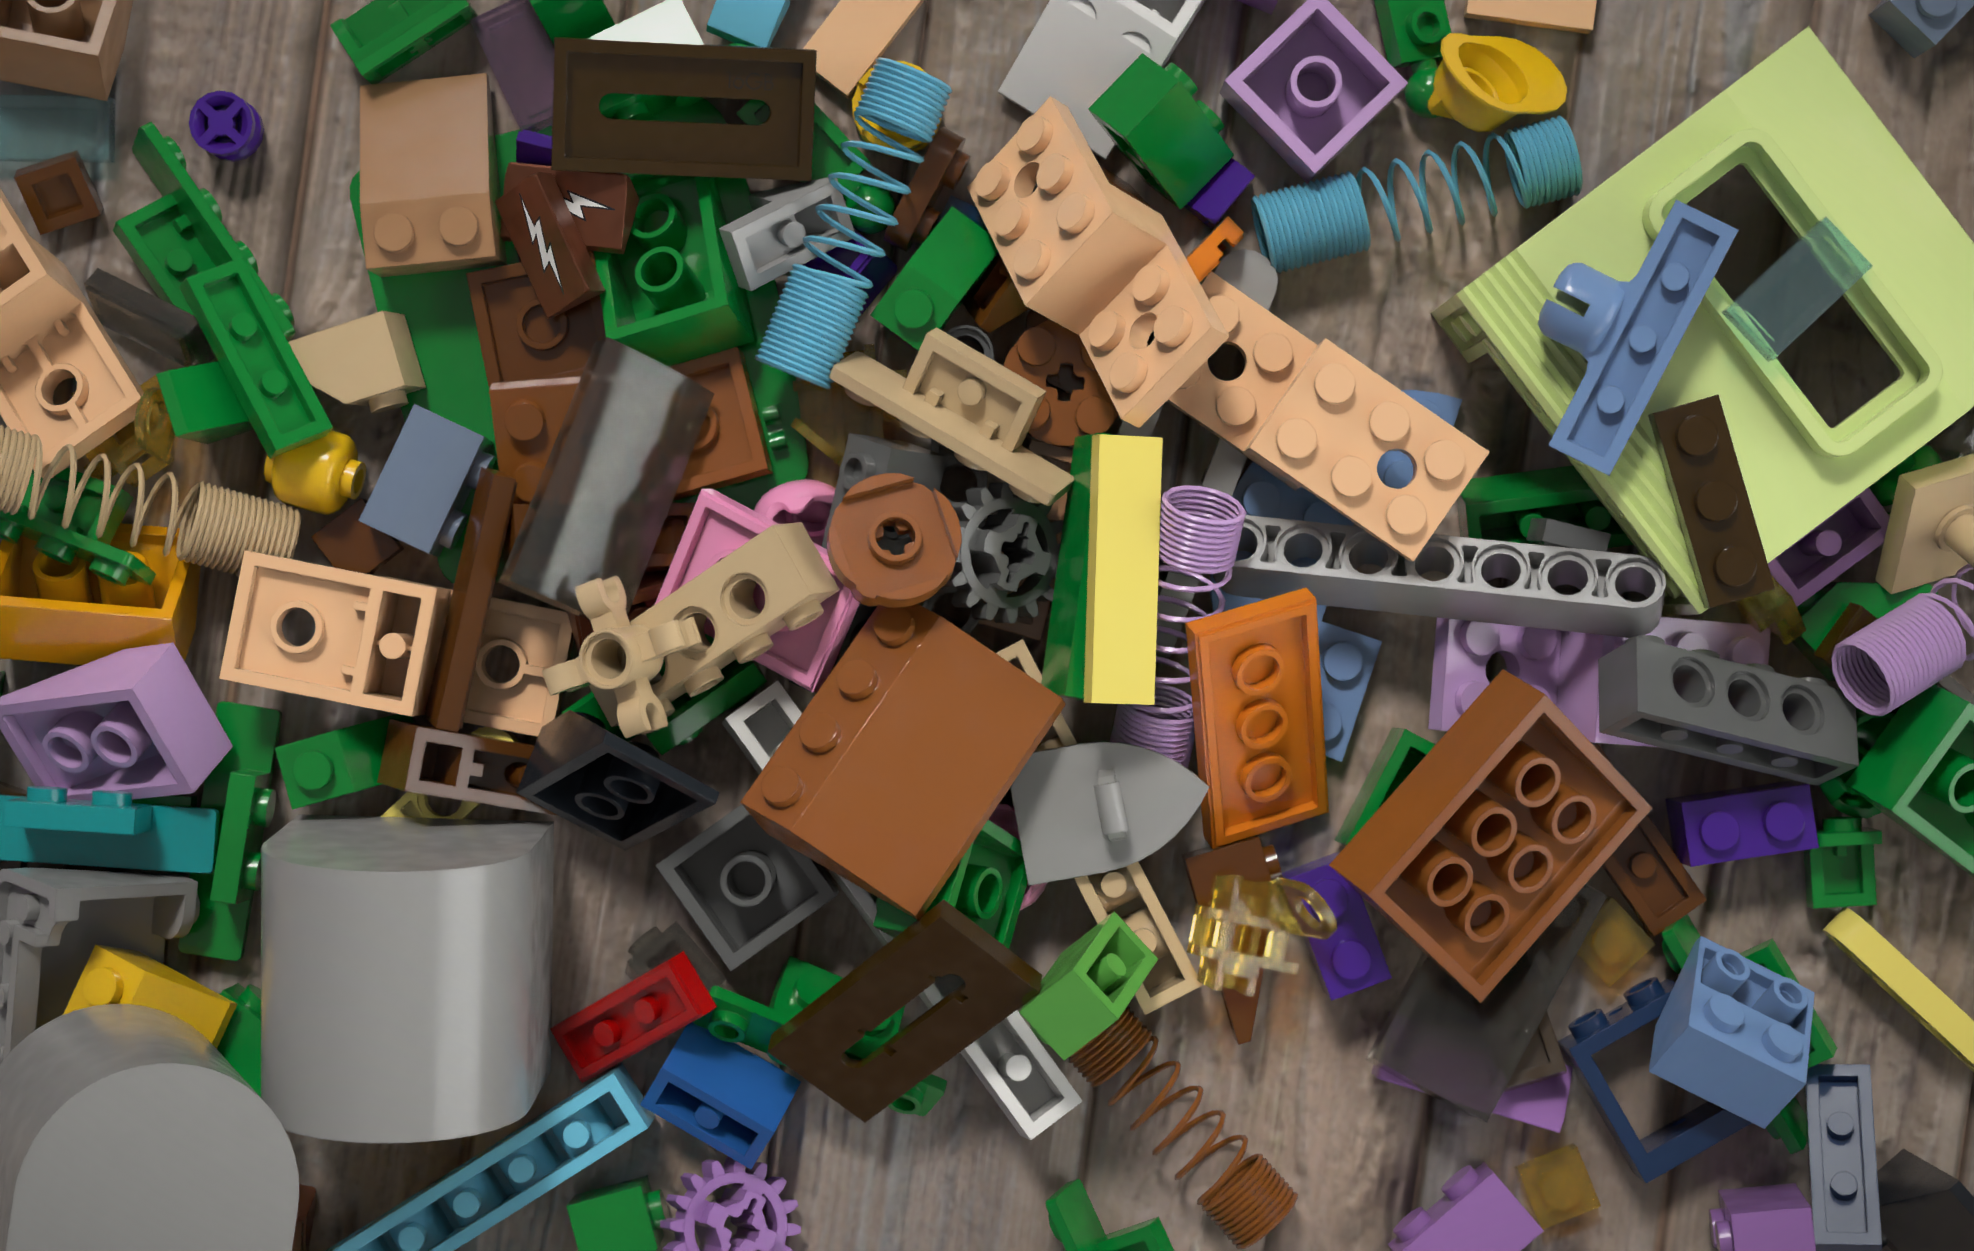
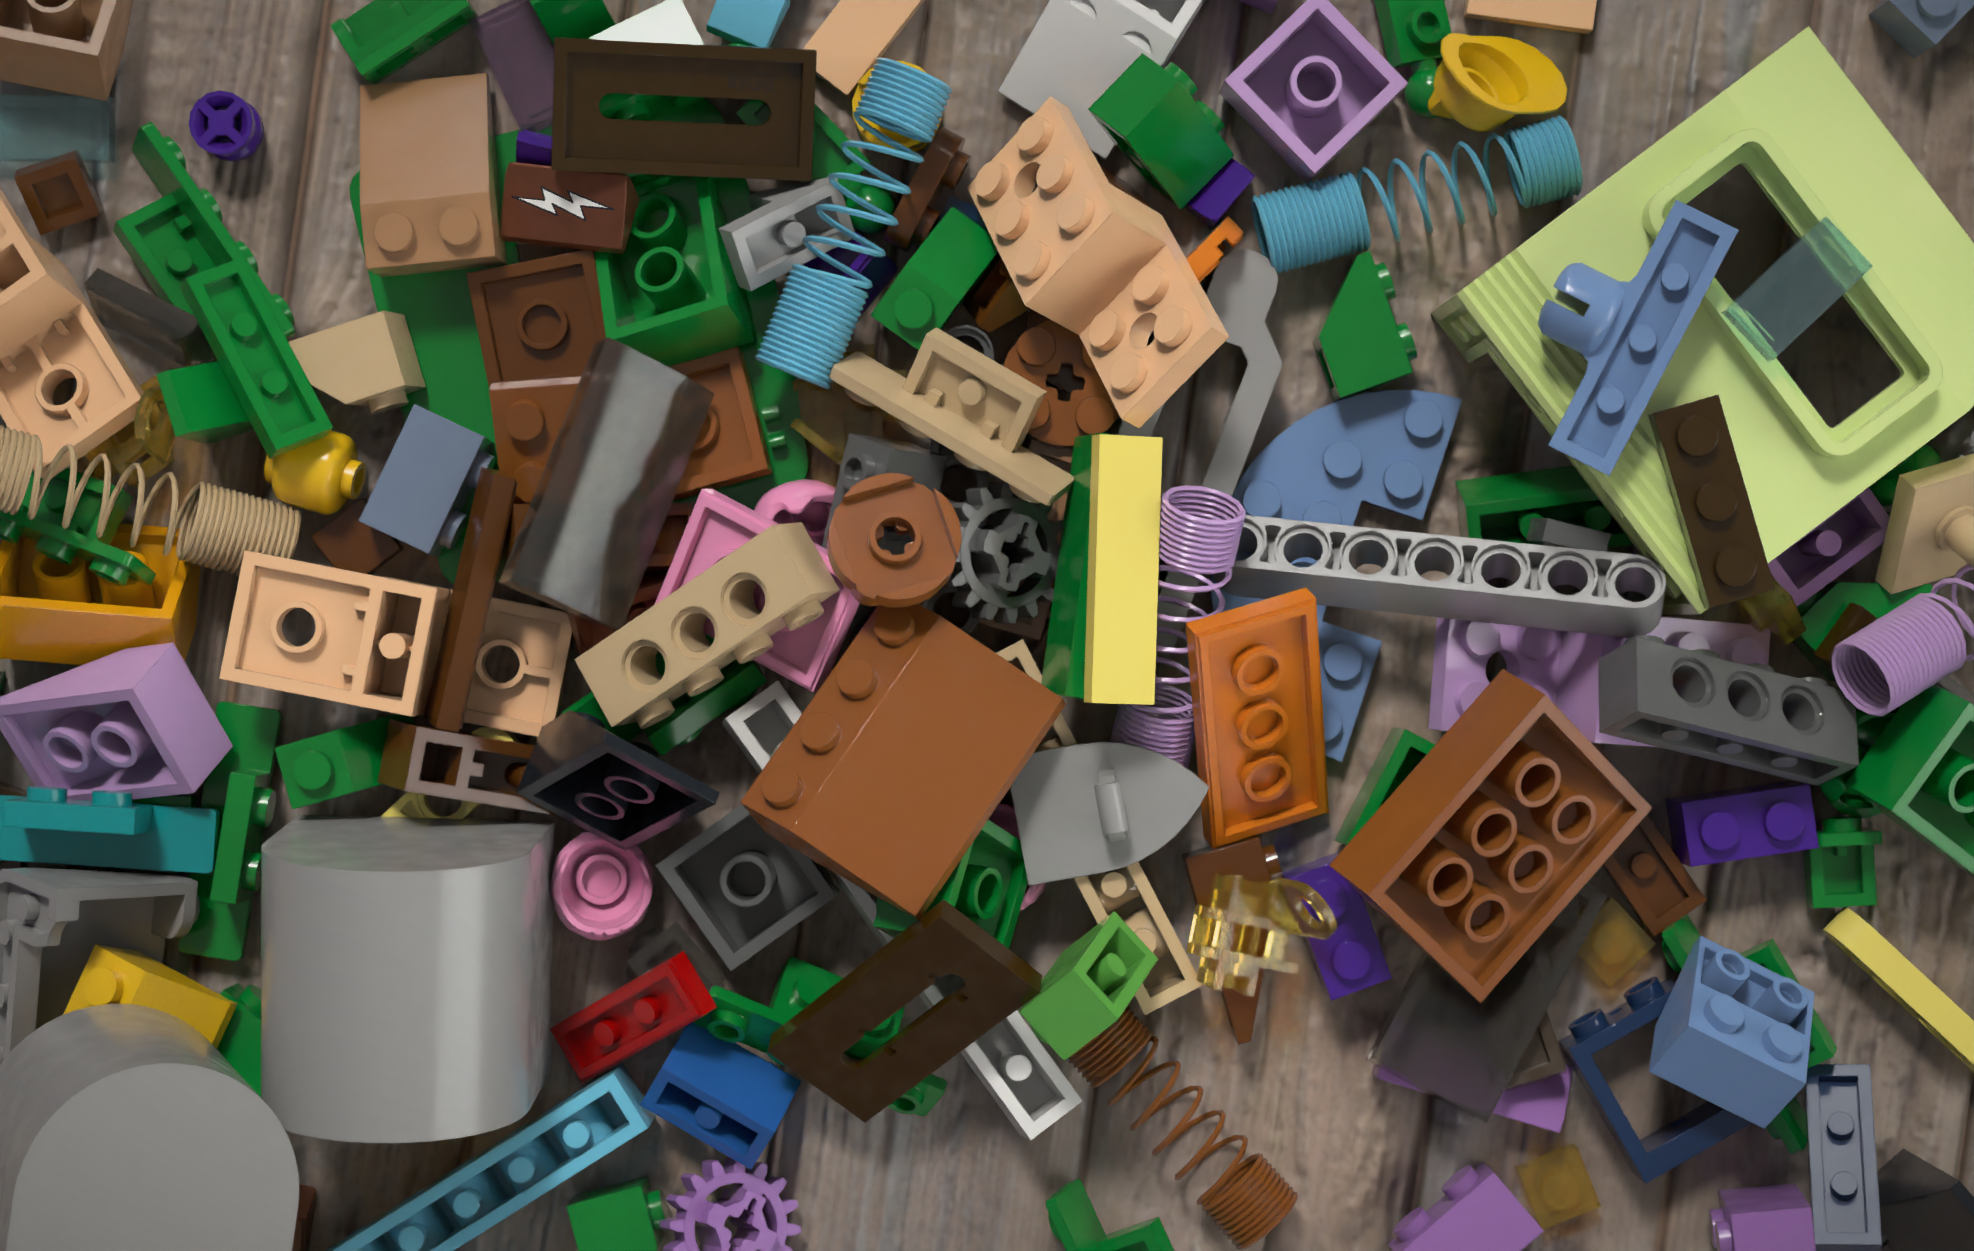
copper slope [494,172,606,319] -> none
tan pin [542,576,702,738] -> none
light nougat bracket [1167,271,1489,562] -> none
none -> bright pink hair [550,832,654,941]
none -> green slope [1313,251,1417,402]

